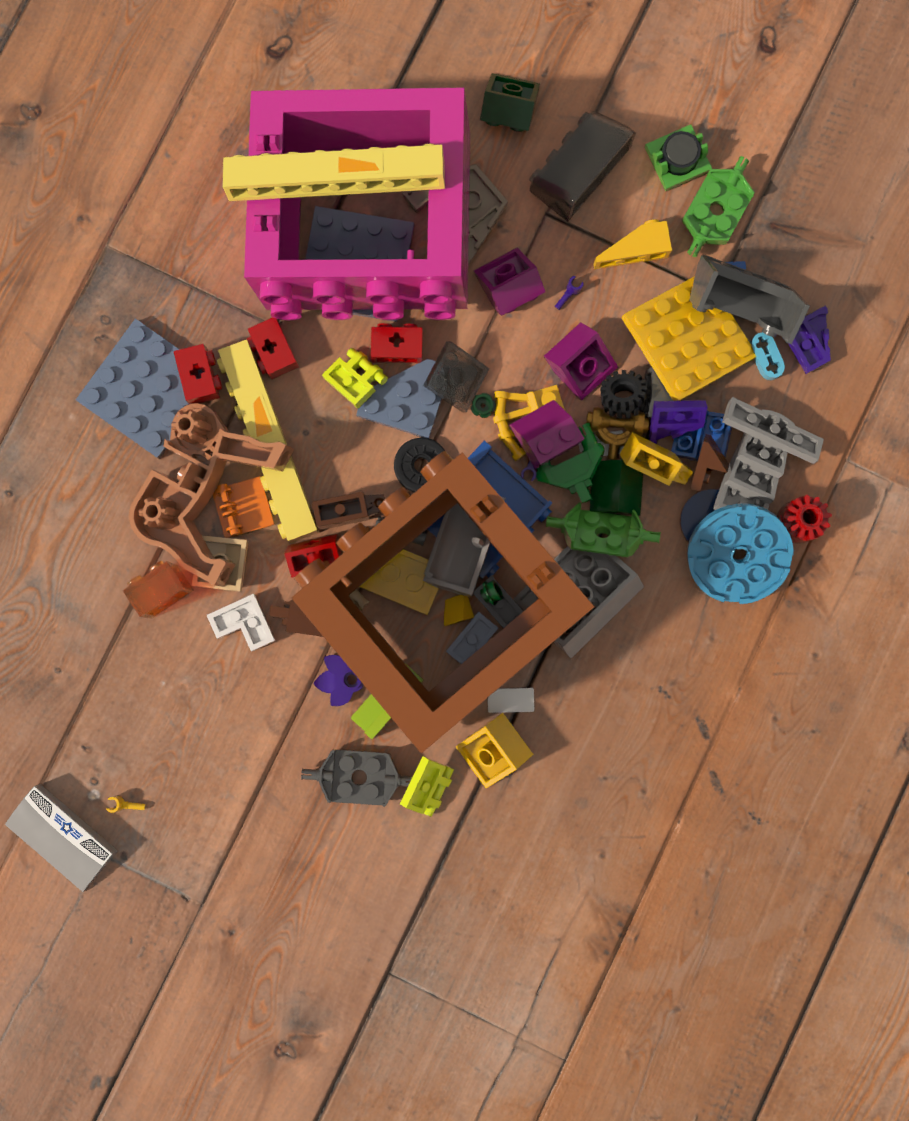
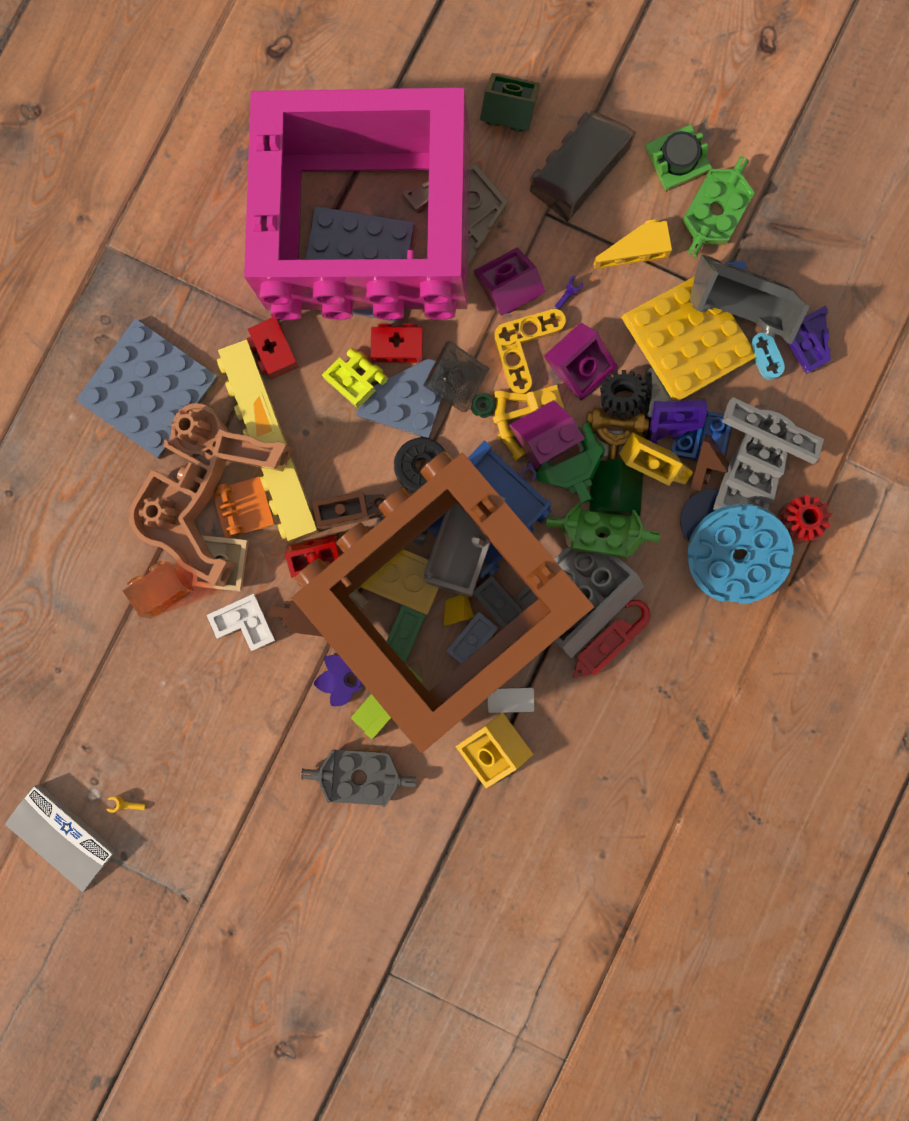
red brick [173,343,222,404] -> none
light yellow brick [223,144,445,201] -> none
neon yellow plate [400,756,454,817] -> none
dark green plate [480,580,503,605] -> none
none -> green plate [387,605,426,663]
none -> yellow beam [494,309,566,394]
none -> red plate [573,599,651,678]

